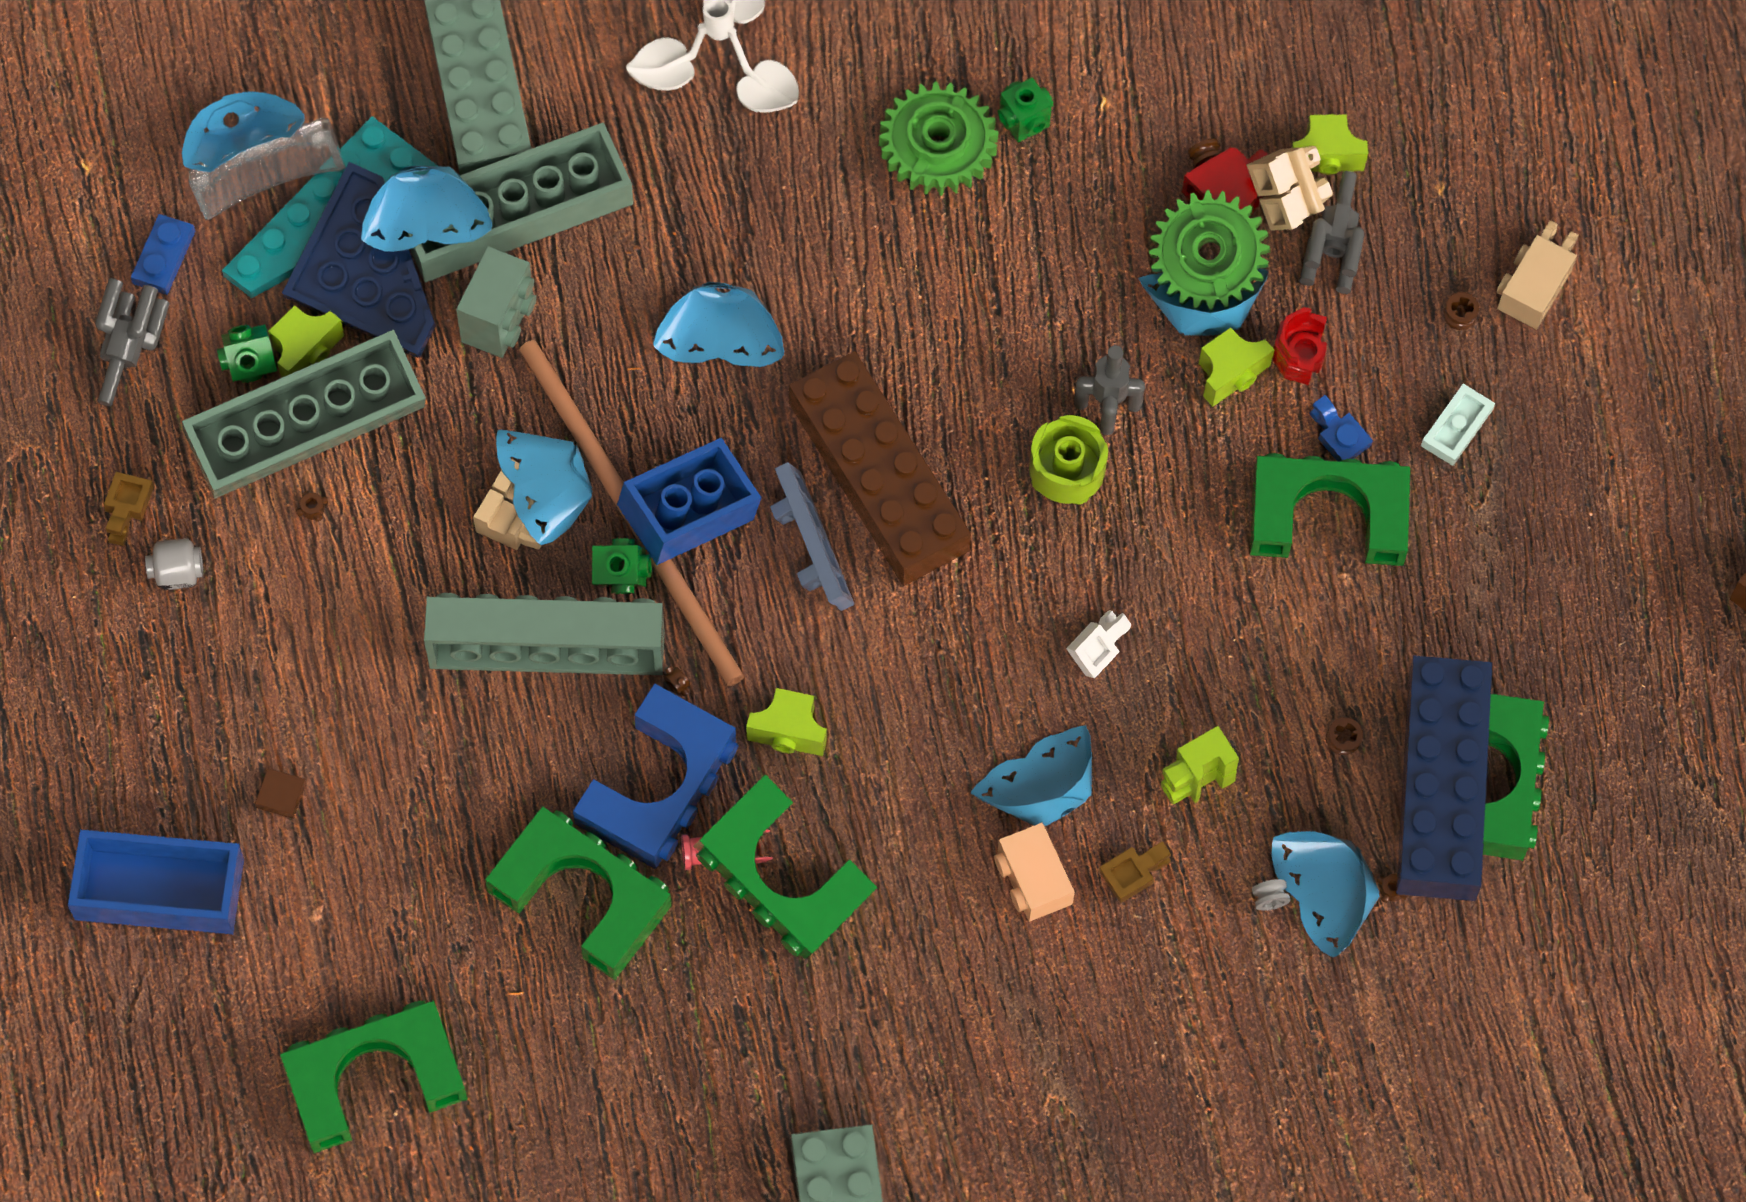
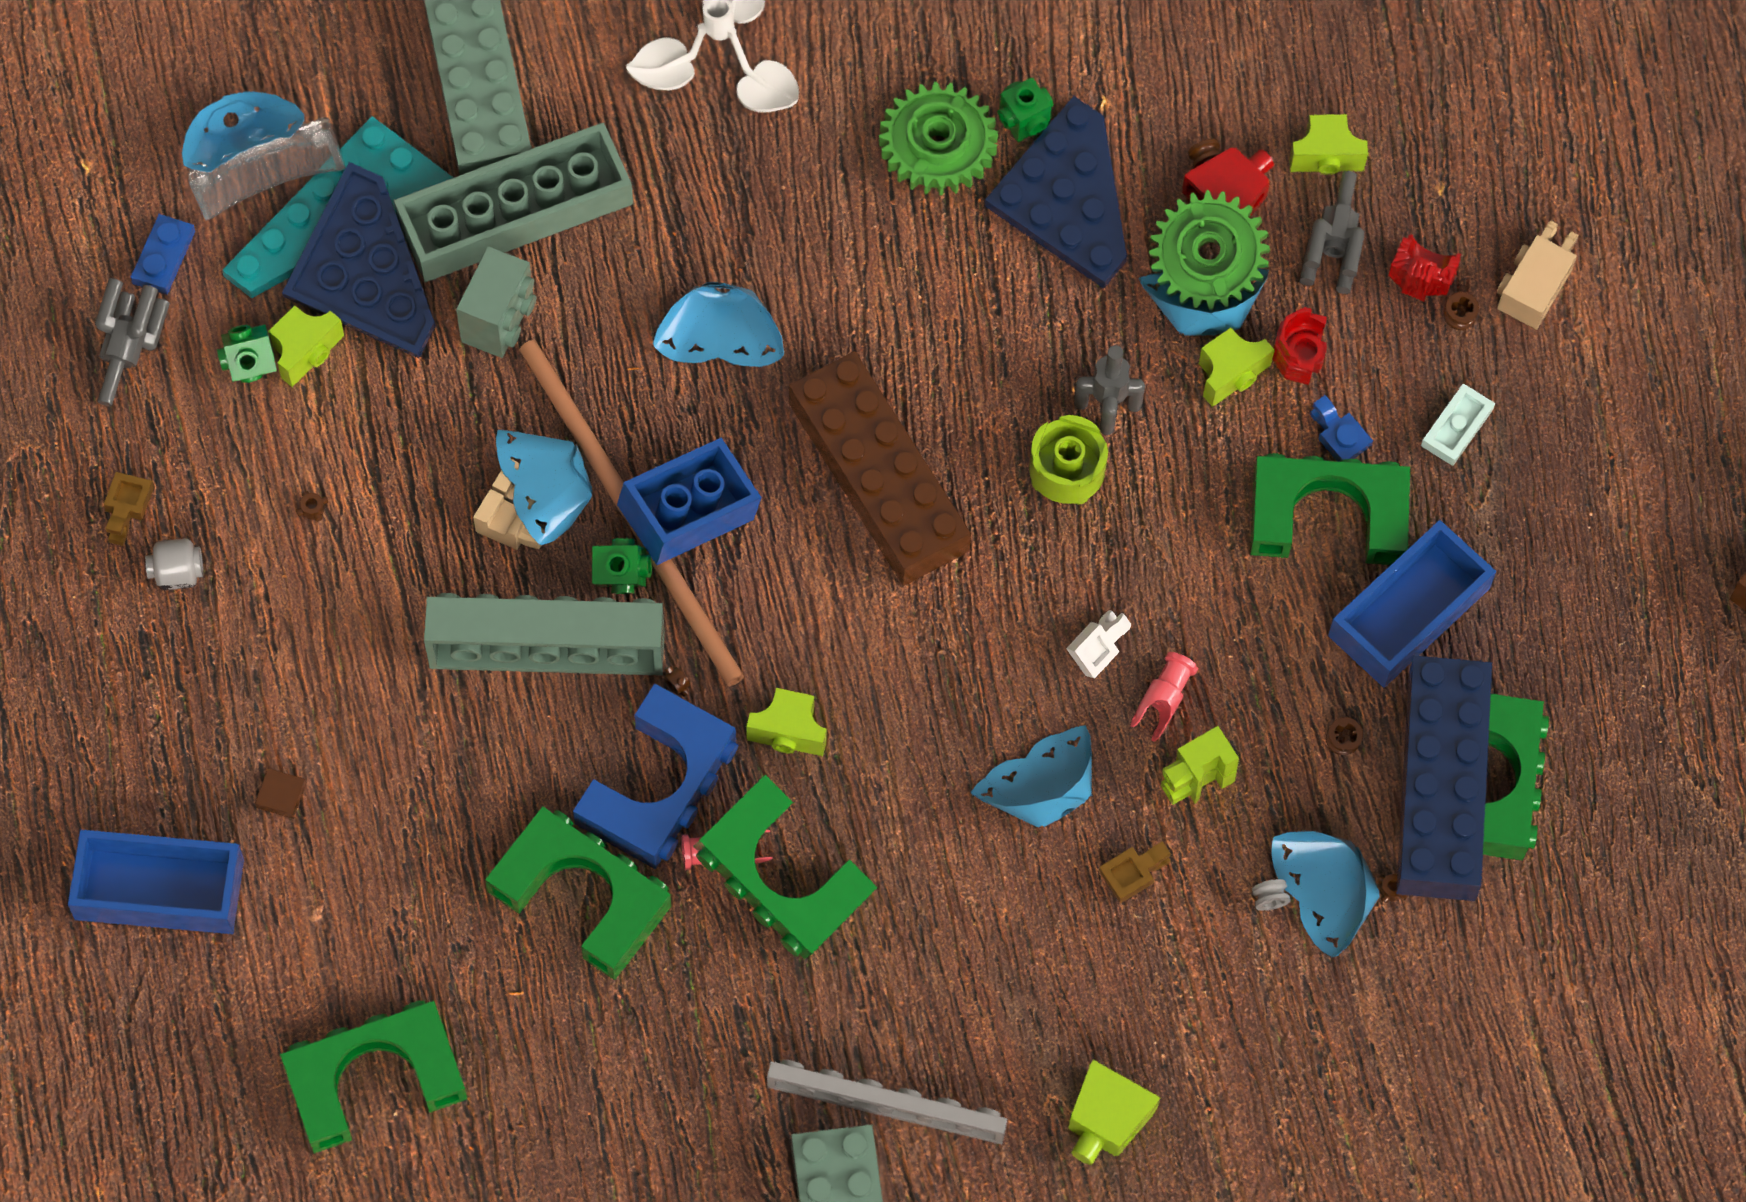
sand green brick [182,330,426,499] -> none
dark azure piece [361,166,493,252] -> none
sand blue hinge [770,462,855,611] -> none
light nougat brick [994,823,1075,922] -> none
tan hips [1247,146,1333,231] -> none
none -> light grey plate [767,1060,1007,1145]
none -> dark blue plate [984,96,1127,289]
none -> lime torso [1068,1060,1160,1165]
none -> coral piece [1130,652,1198,742]
none -> blue piece [1328,520,1496,688]
none -> red hair [1388,234,1461,301]

